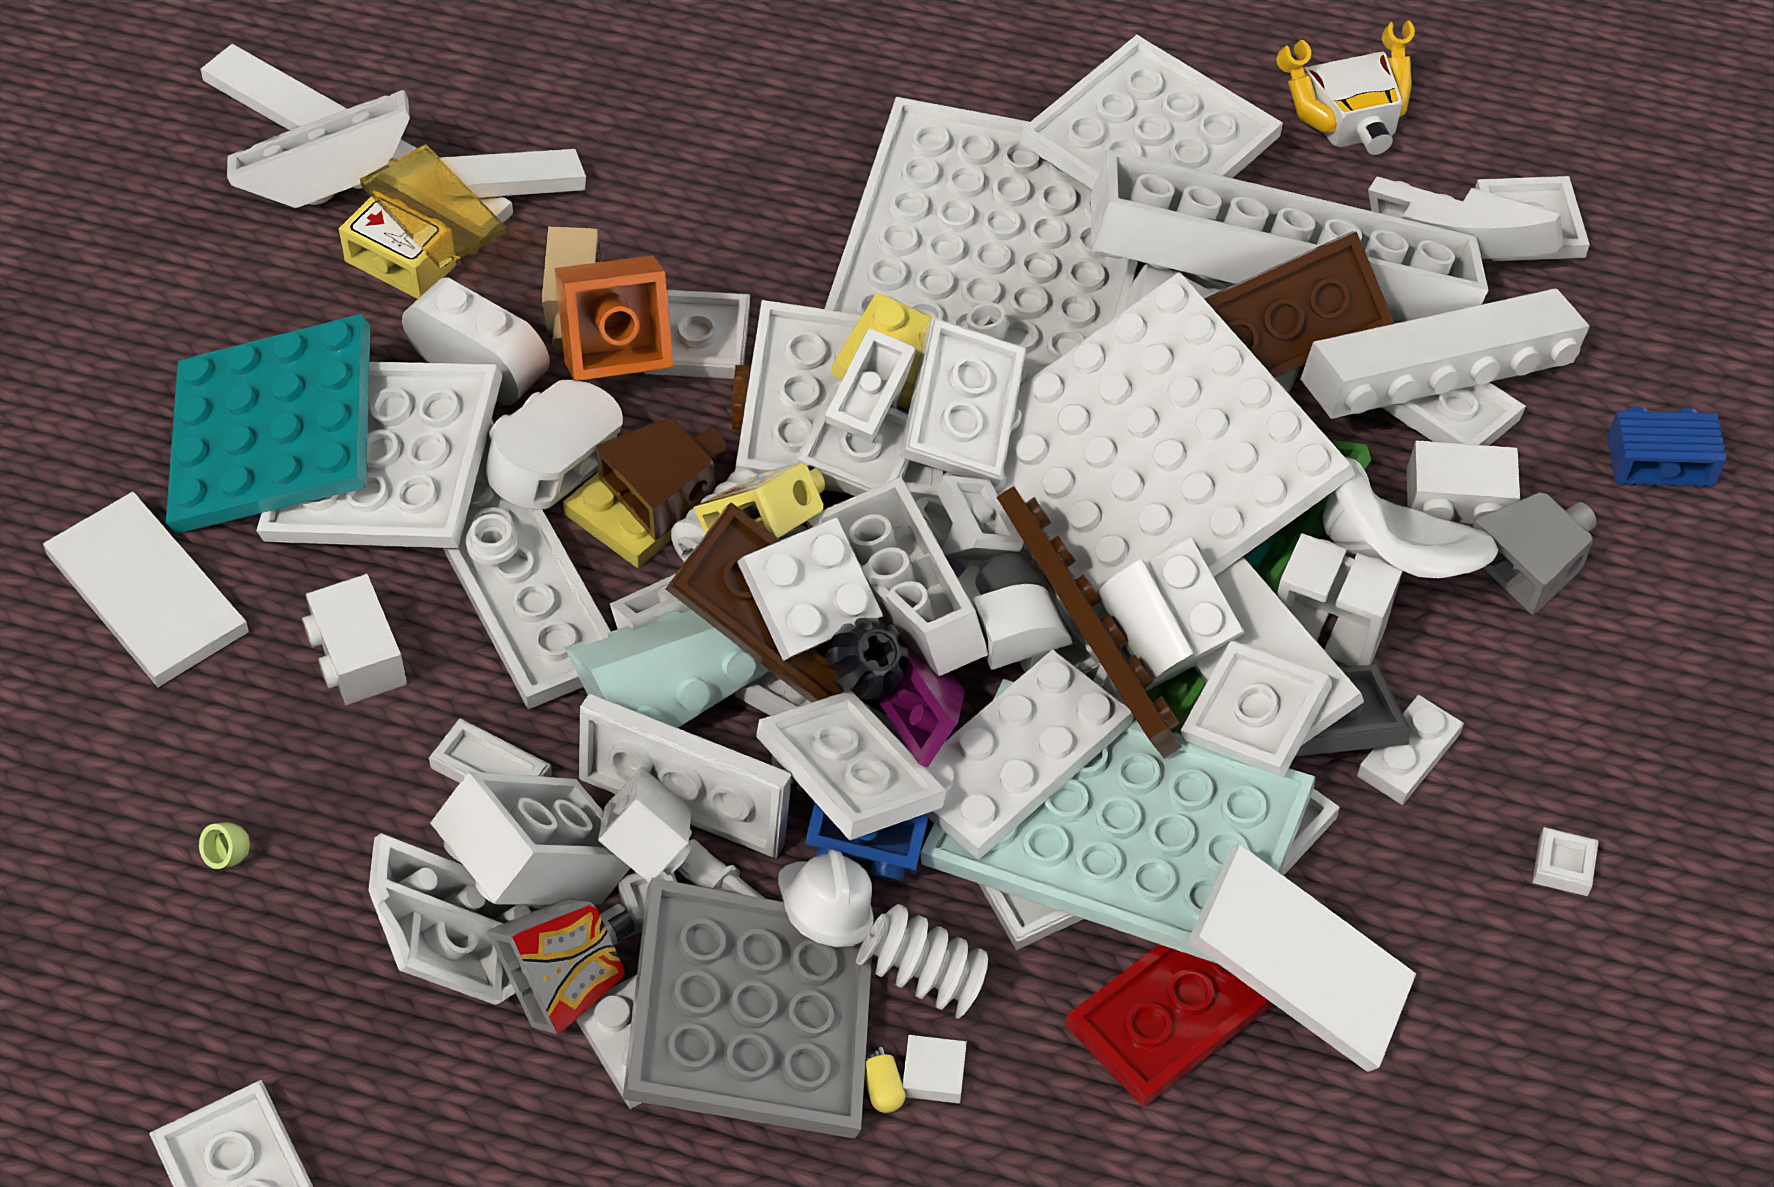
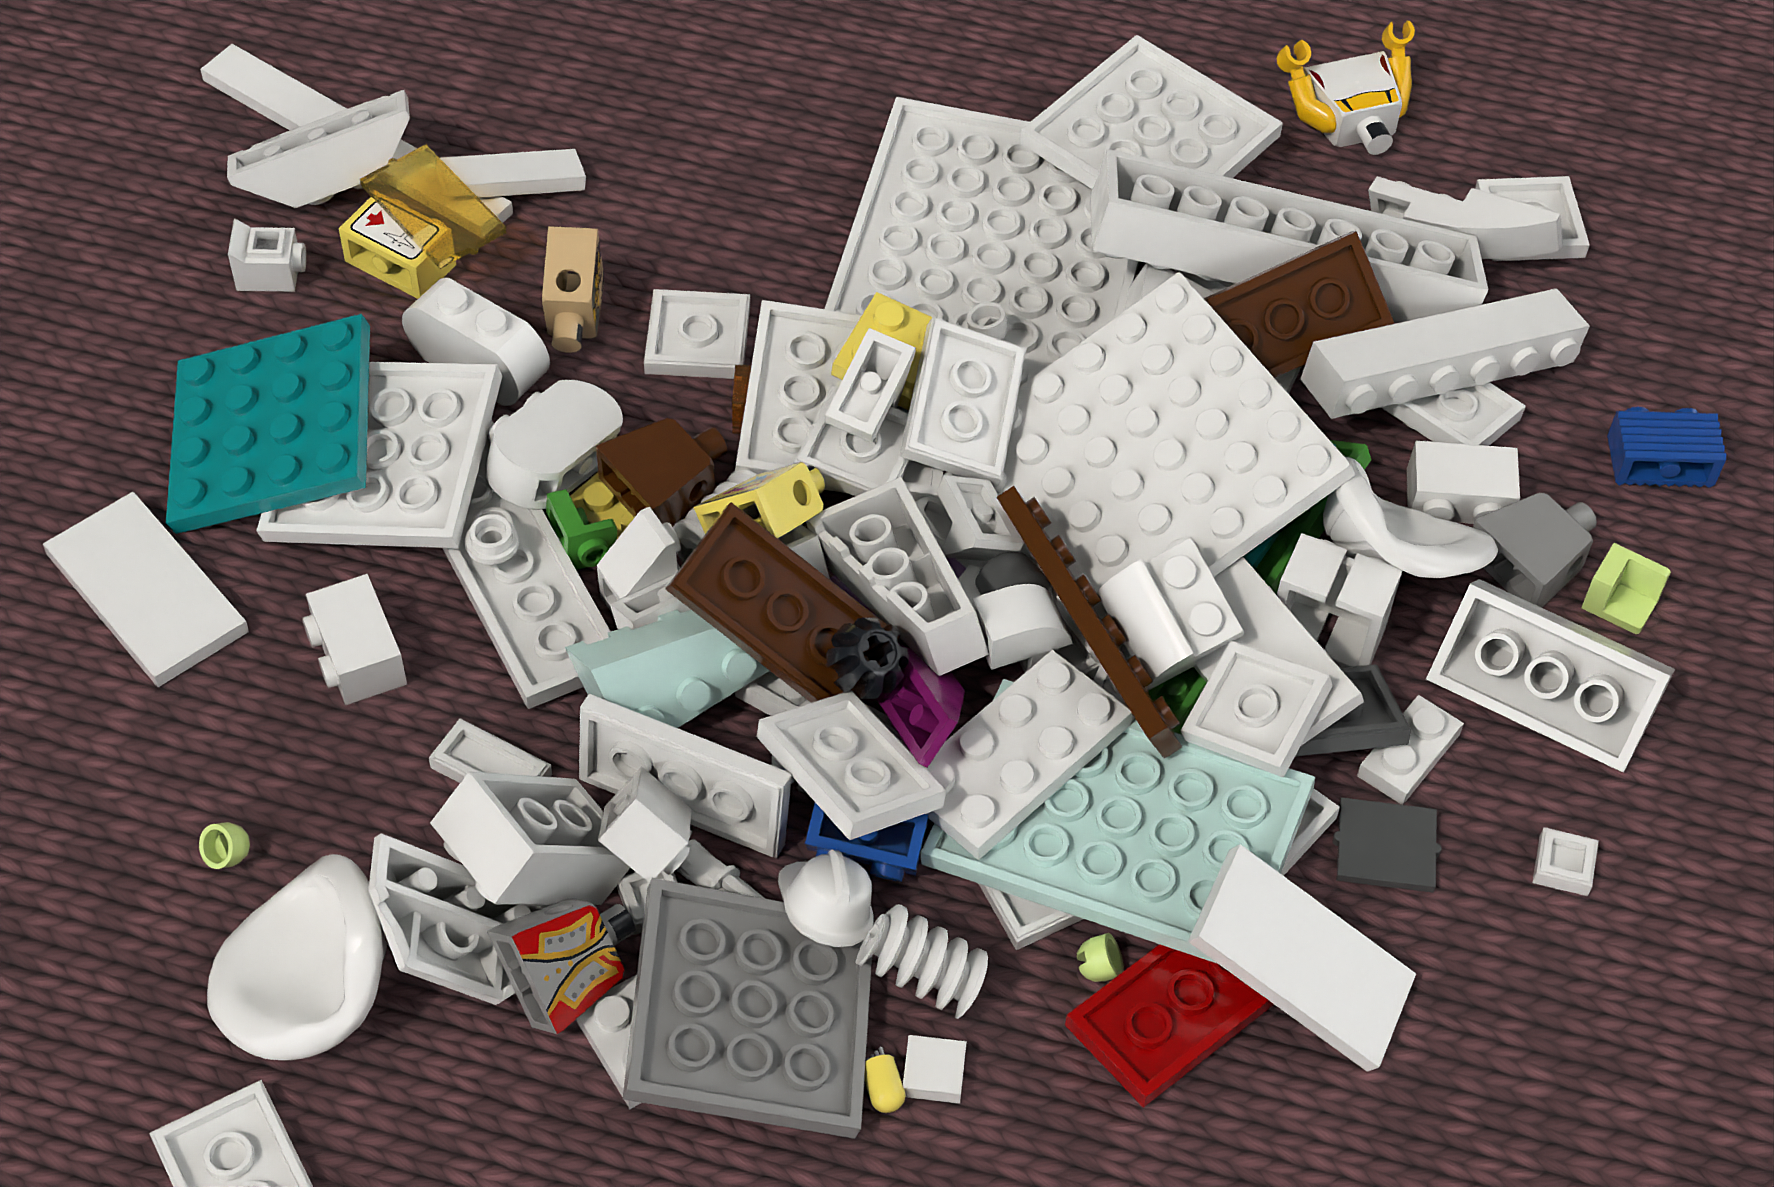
orange brick [555,255,673,381] -> none
white plate [737,517,883,661] -> none
none -> white piece [207,854,387,1060]
none -> white window [228,218,306,292]
none -> bright green bracket [546,489,617,570]
none -> white slope [597,507,681,614]
none -> yellowish green hinge [1077,933,1124,982]
none -> dark grey piece [1332,797,1442,893]
none -> white slope [1426,579,1675,773]
none -> yellowish green panel [1581,543,1671,634]

